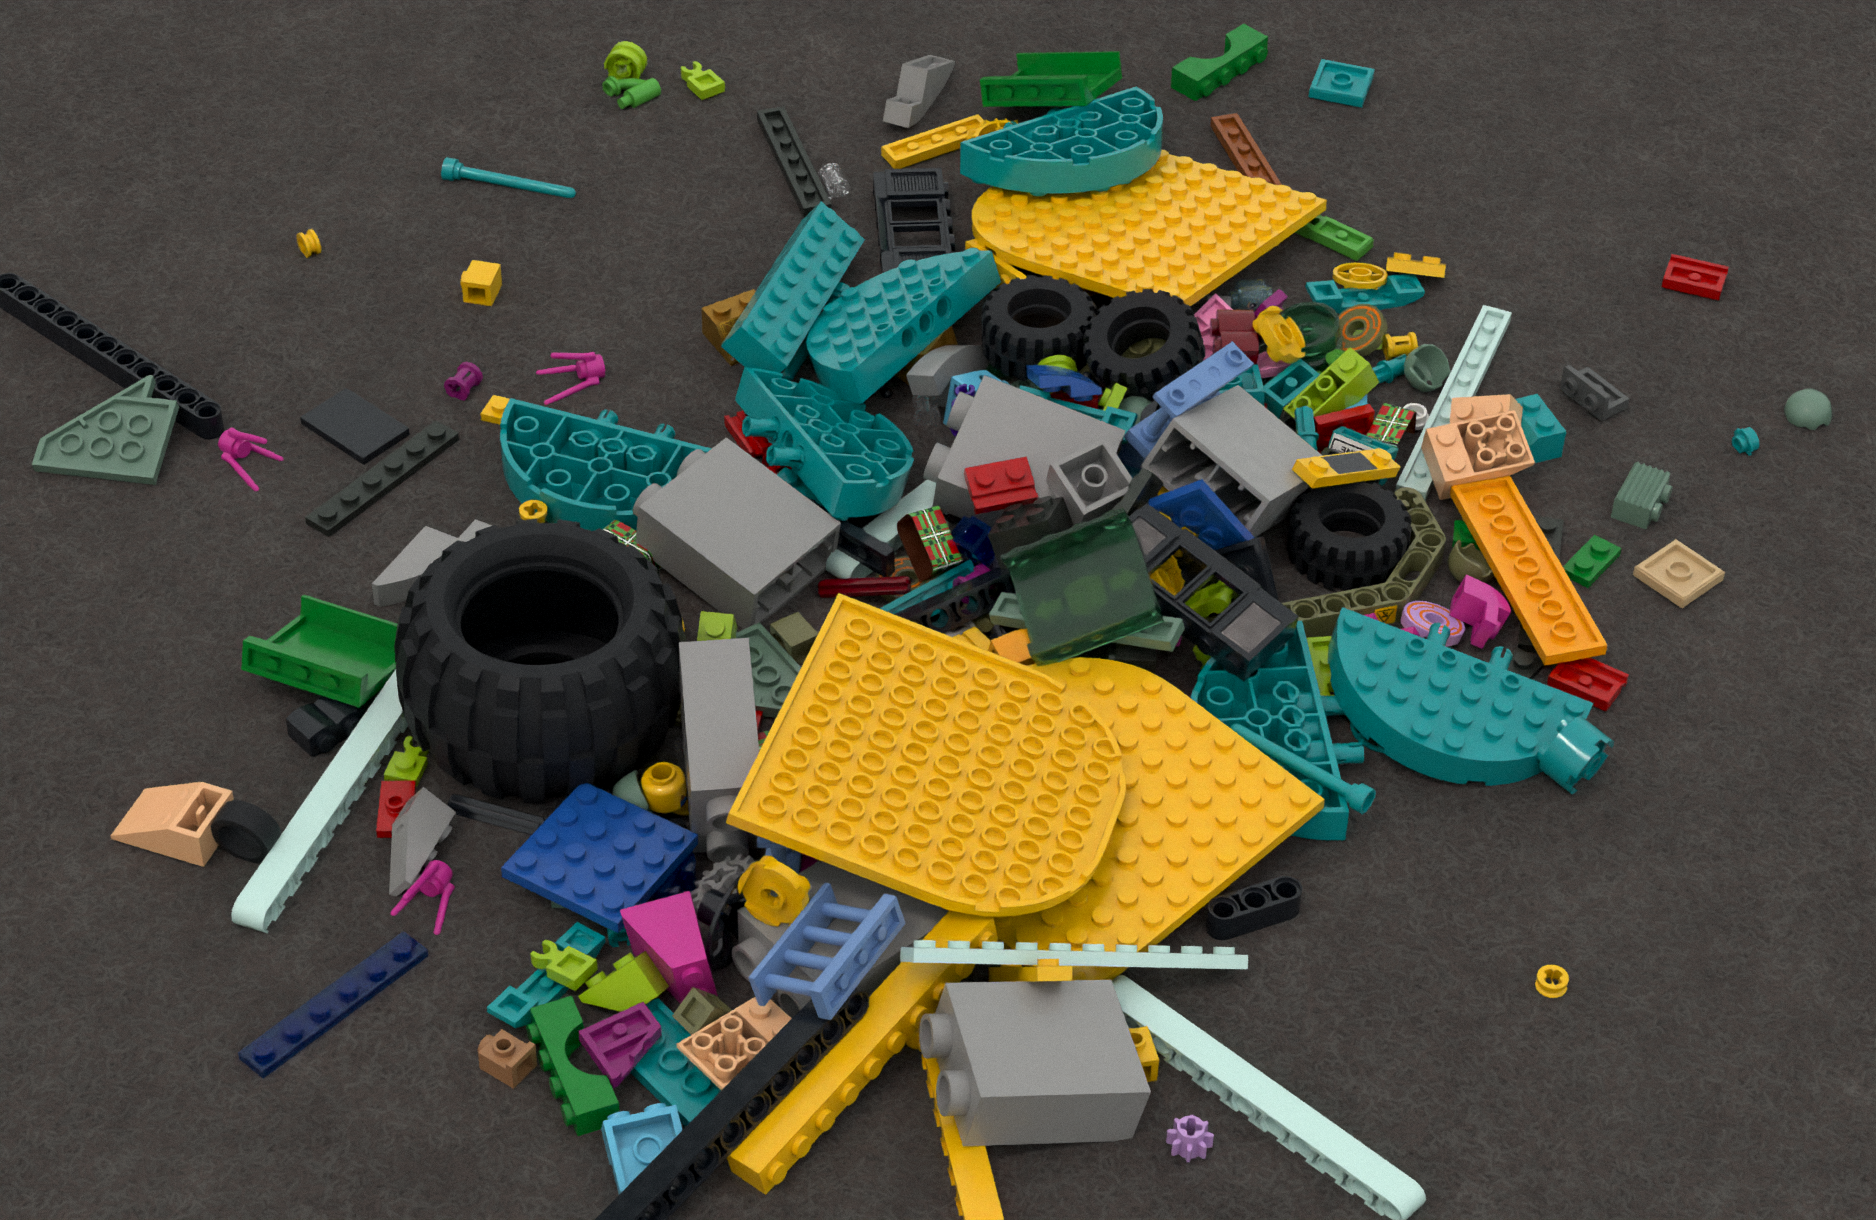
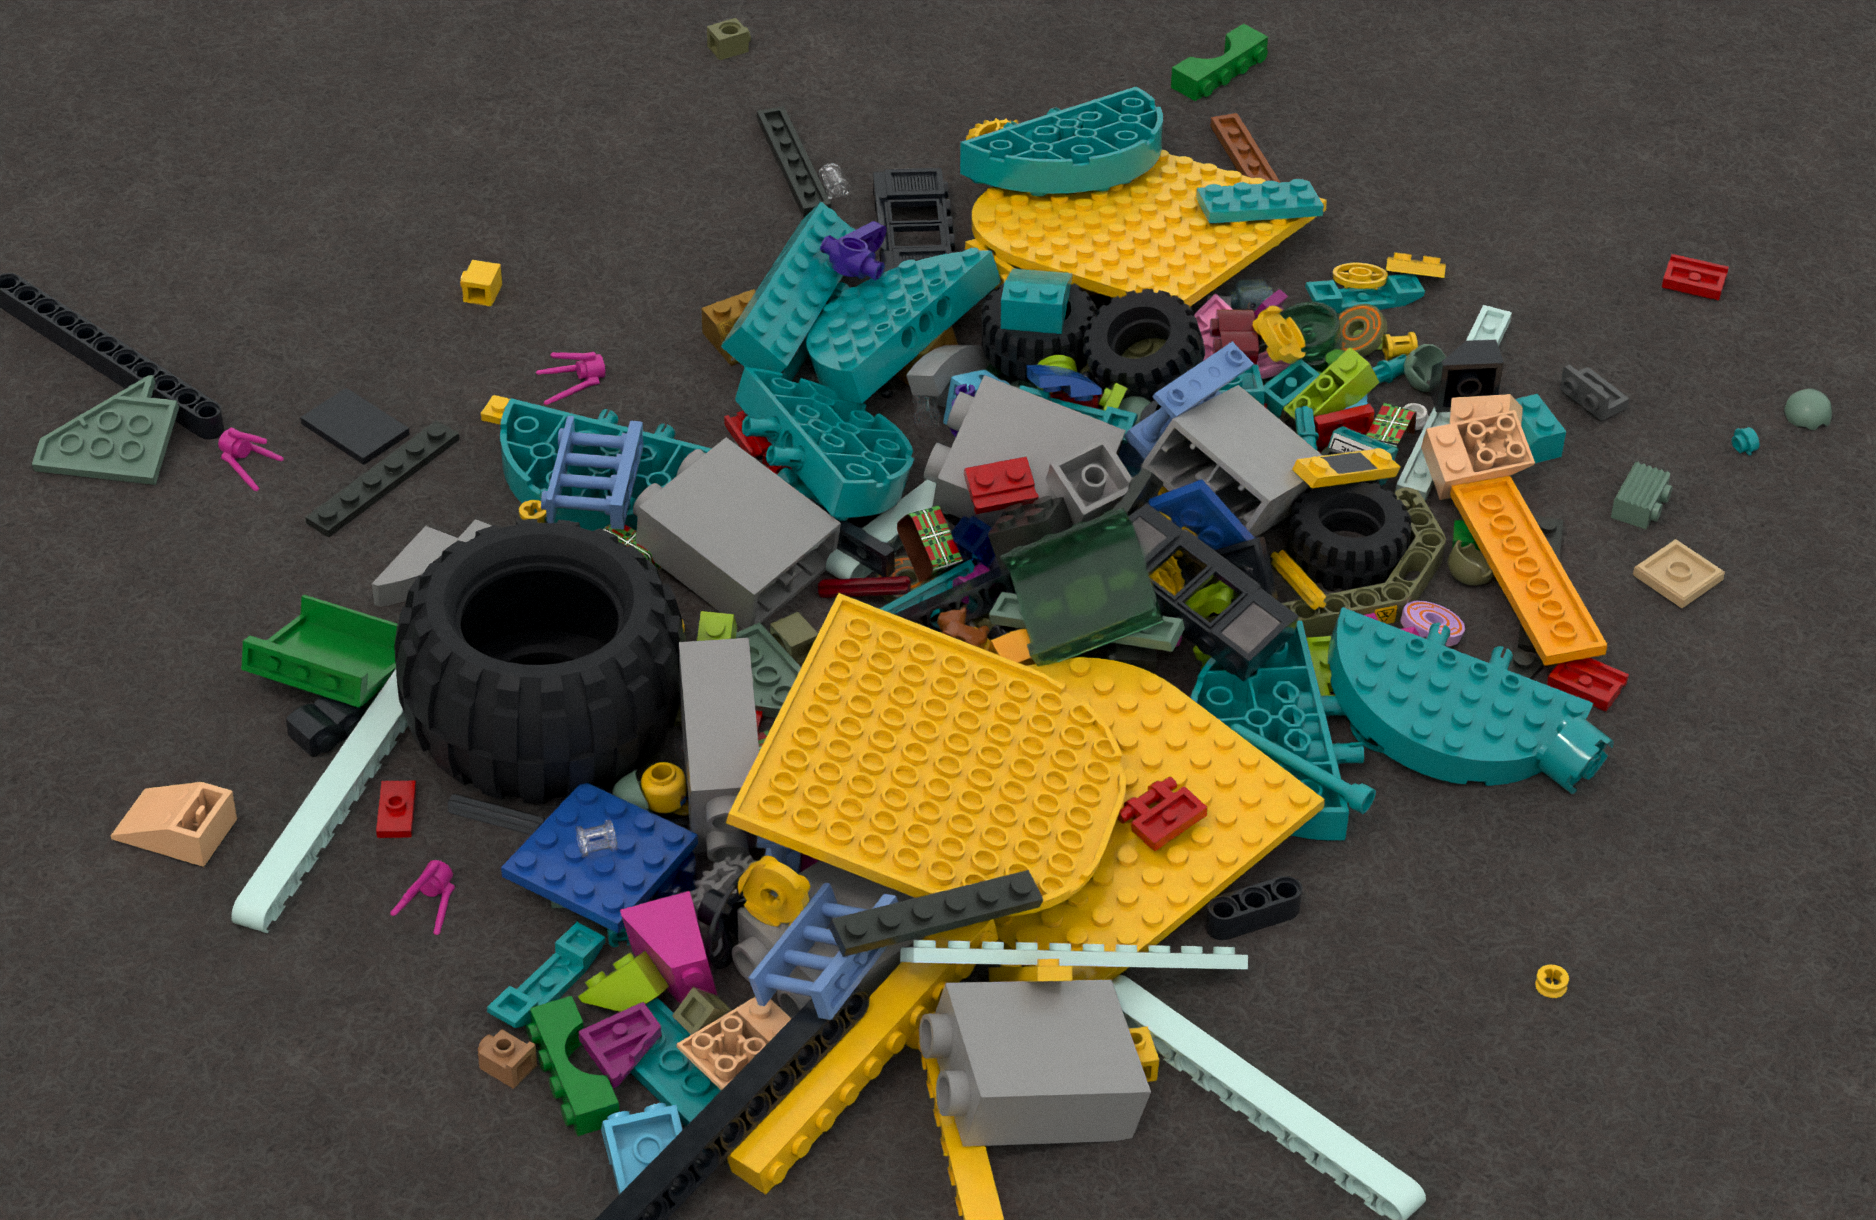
black tyre [211,800,281,864] -> none
clear blue plate [238,931,428,1079] -> none
yellow bush [296,229,321,258] -> none
lime plate [384,736,429,787] -> none
light grey slope [389,787,456,897] -> none
teal piece [441,157,576,198] -> none
magenta bush [444,362,483,401] -> none
lime plate [530,940,598,991] -> none
bright green plant [602,76,661,109] -> none
lime wheel [604,41,647,80] -> none
lime plate [681,61,725,100] -> none
yellow plate [881,114,984,169] -> none
light grey slope [883,55,955,128] -> none
green panel [980,51,1122,107] -> none
lavender gear [1166,1114,1214,1162] -> none
bright green hinge [1295,215,1374,261] -> none
teal plate [1308,59,1375,108] -> none
dark pink brick [1449,575,1511,649] -> none
green plate [1563,535,1622,588] -> none
none -> medium blue fence [541,416,644,529]
none -> clear bush [575,819,617,858]
none -> olive brick [707,18,751,60]
none -> dark purple piece [820,221,887,281]
none -> pearl dark grey plate [829,870,1043,957]
none -> dark orange animal [937,607,990,649]
none -> teal slope [1001,268,1072,334]
none -> red plate [1117,776,1208,852]
none -> teal plate [1196,179,1324,223]
none -> yellow axle [1271,550,1326,610]
none -> black slope [1429,339,1504,412]

